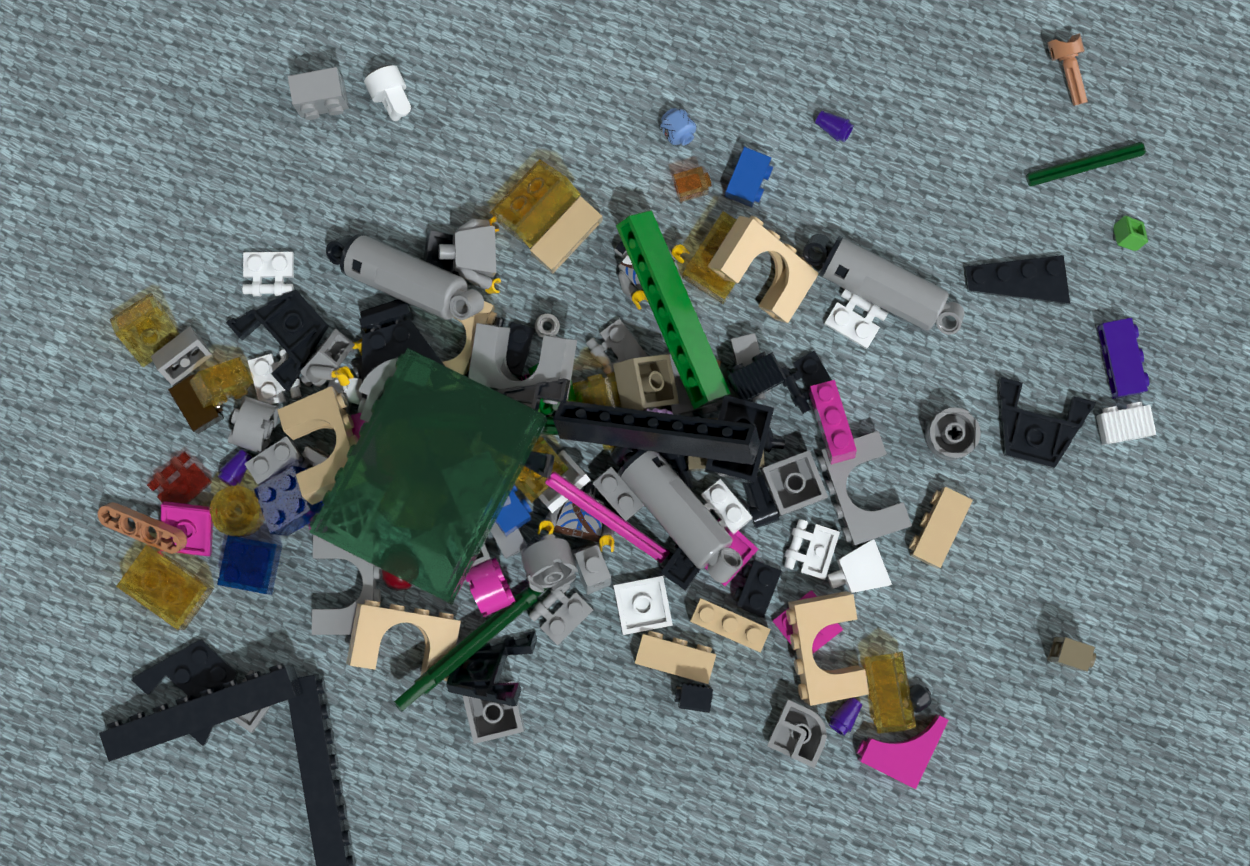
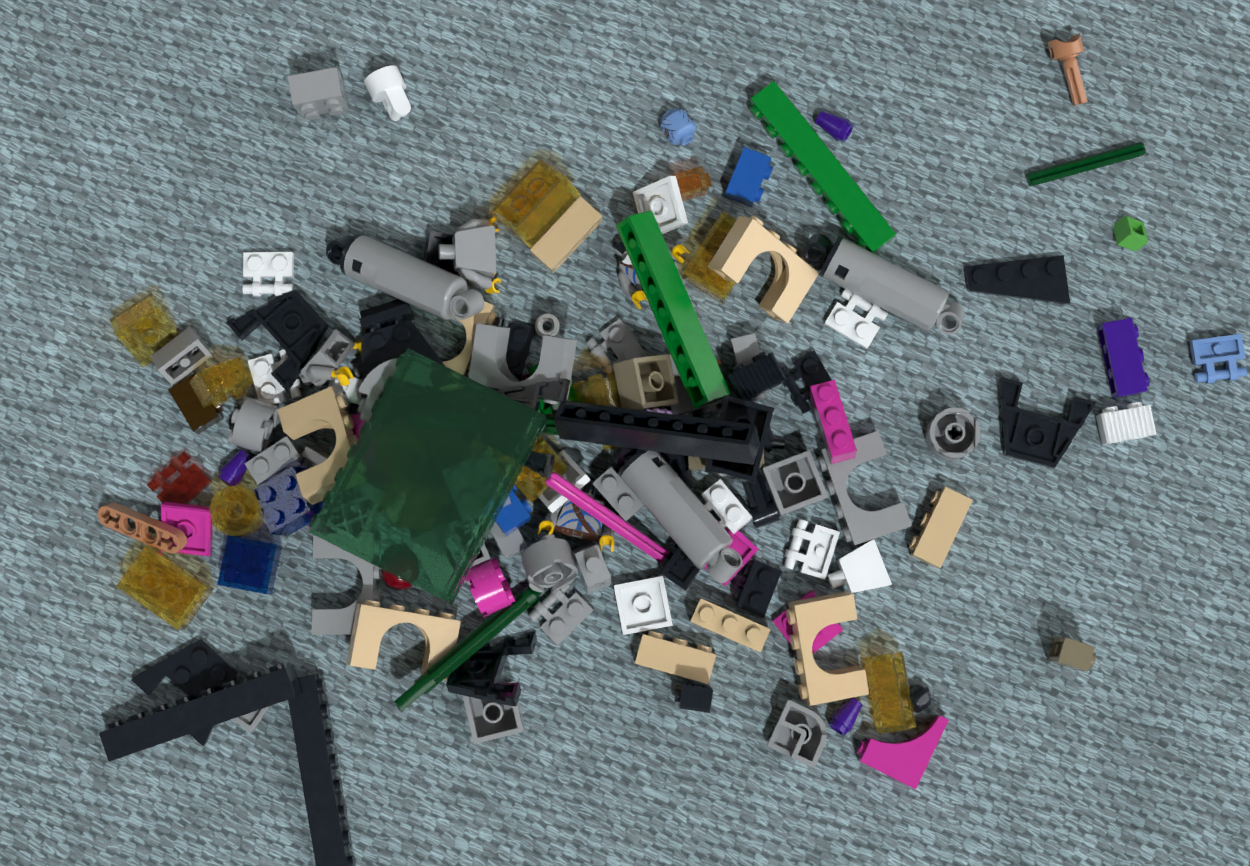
none -> white plate [633,176,688,234]
none -> green brick [749,81,896,253]
none -> medium blue plate [1189,334,1247,384]

